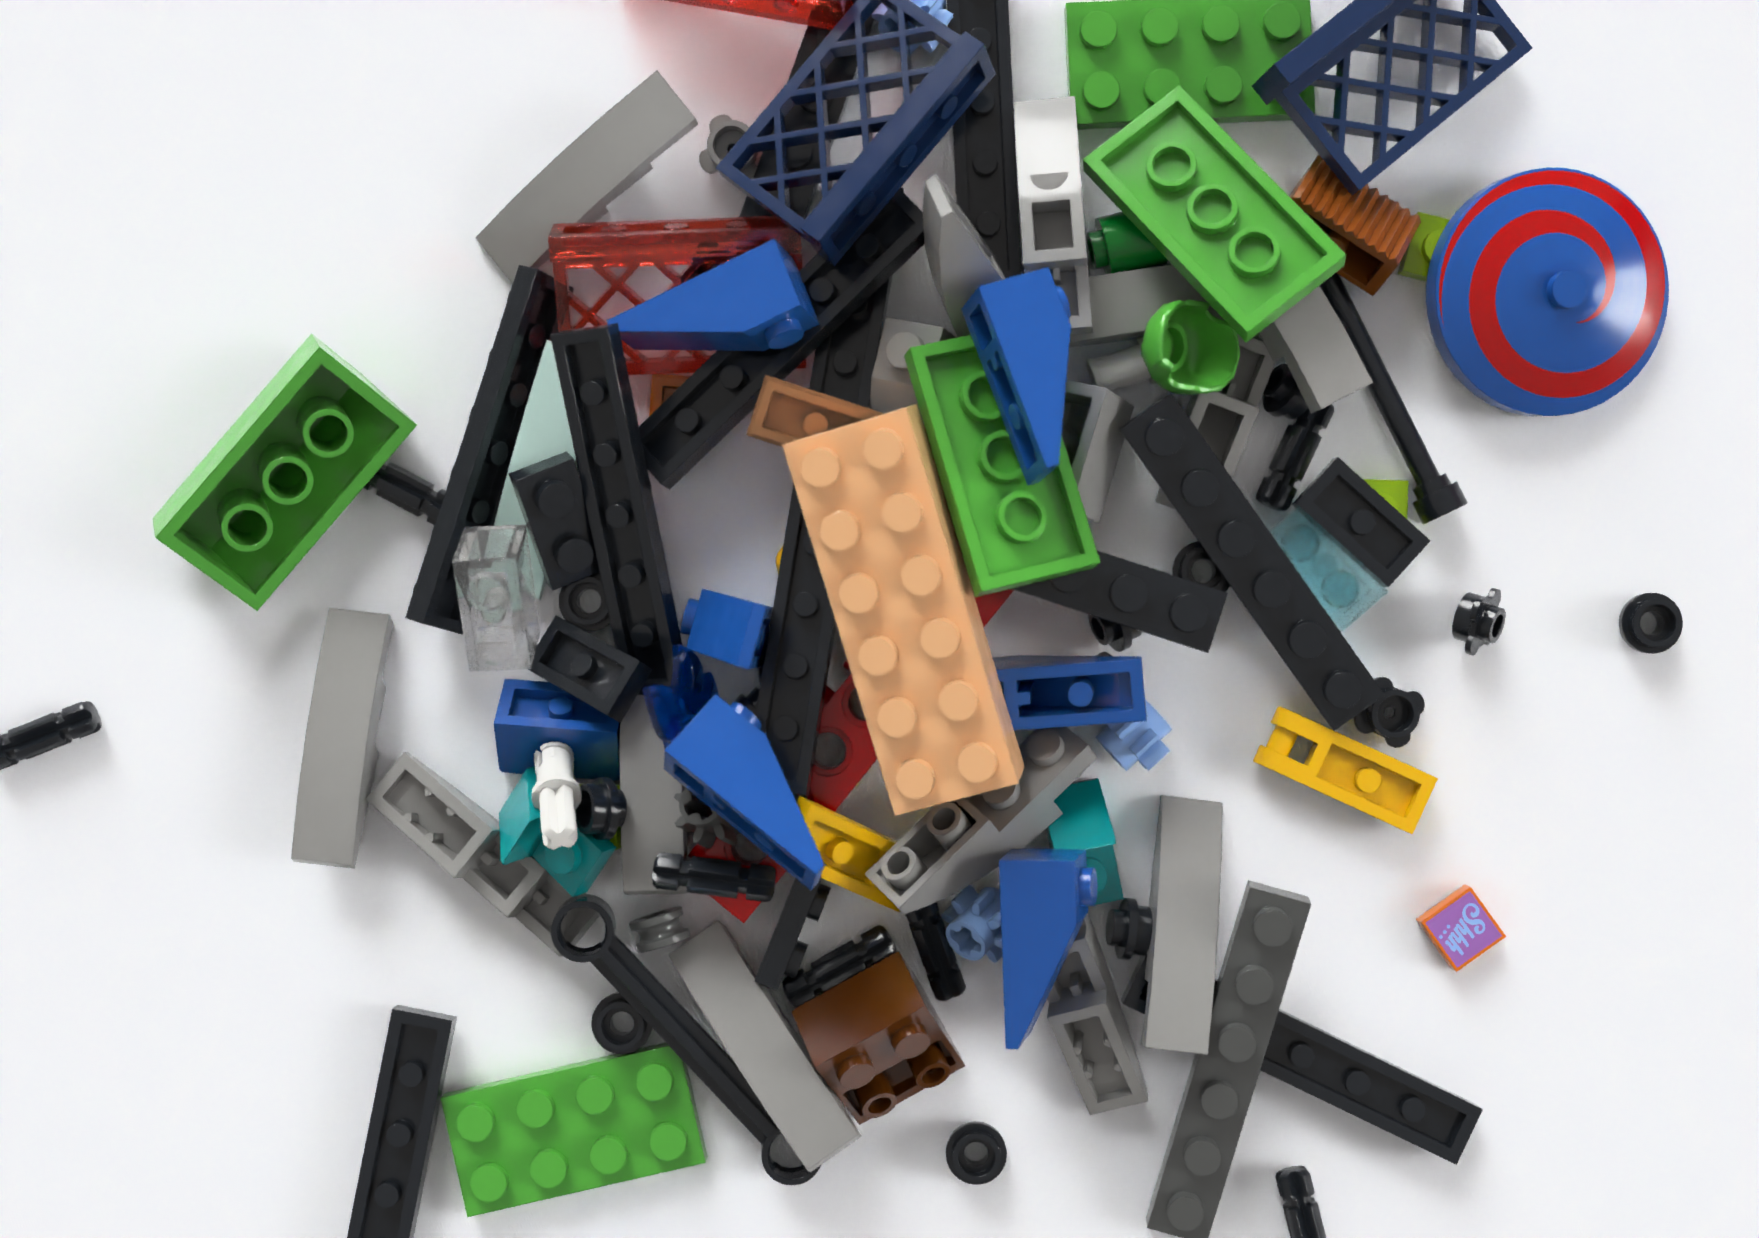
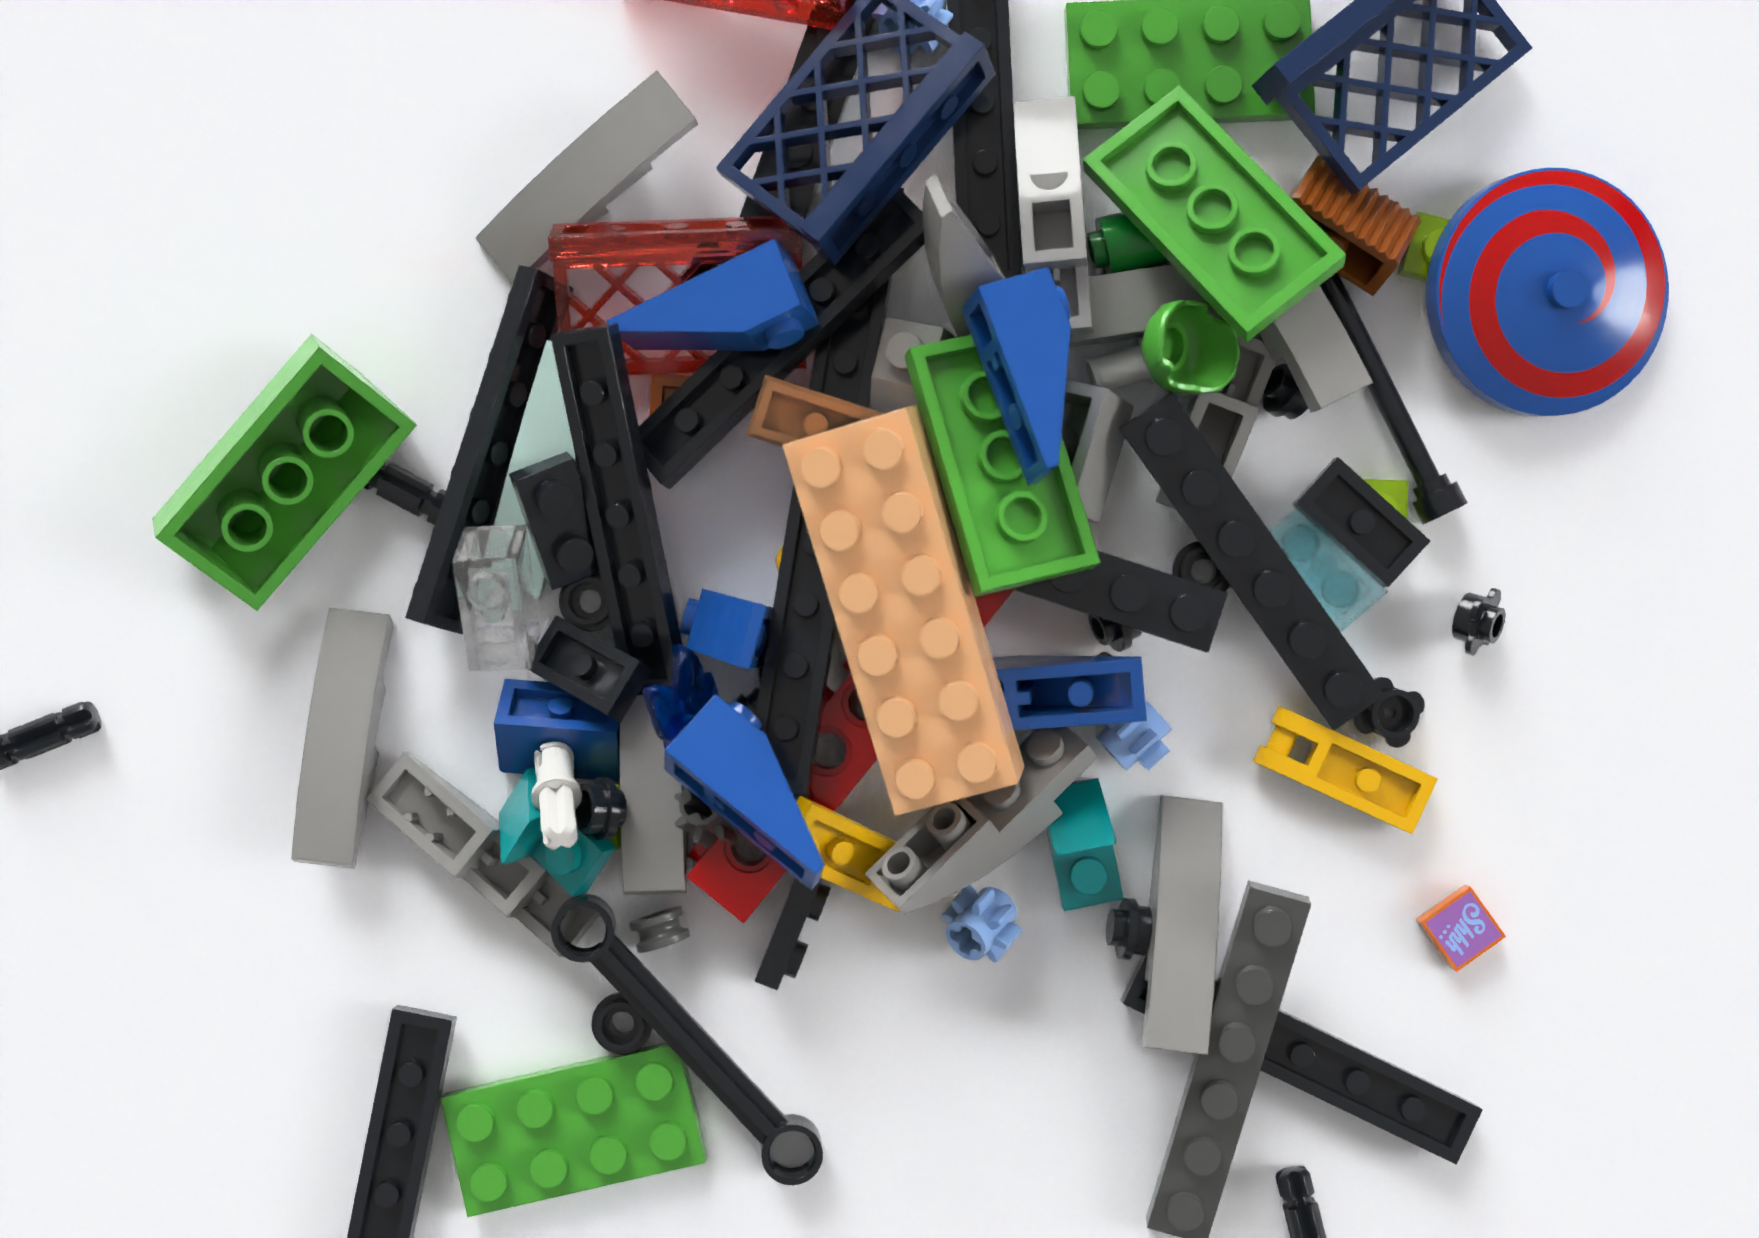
black axle [652,852,776,902] -> none
light grey slope [668,920,862,1172] -> none
light grey plate [699,115,758,179] -> none
black axle [782,925,897,1008] -> none
reddish brown slope [791,951,966,1125] -> none
black axle [905,902,966,1001] -> none
black plate [945,1121,1007,1185] -> none
blue slope [999,849,1097,1050] -> none
light grey slope [1047,913,1148,1115] -> none
black axle [1256,404,1334,511] -> none
black plate [1619,593,1683,654] -> none

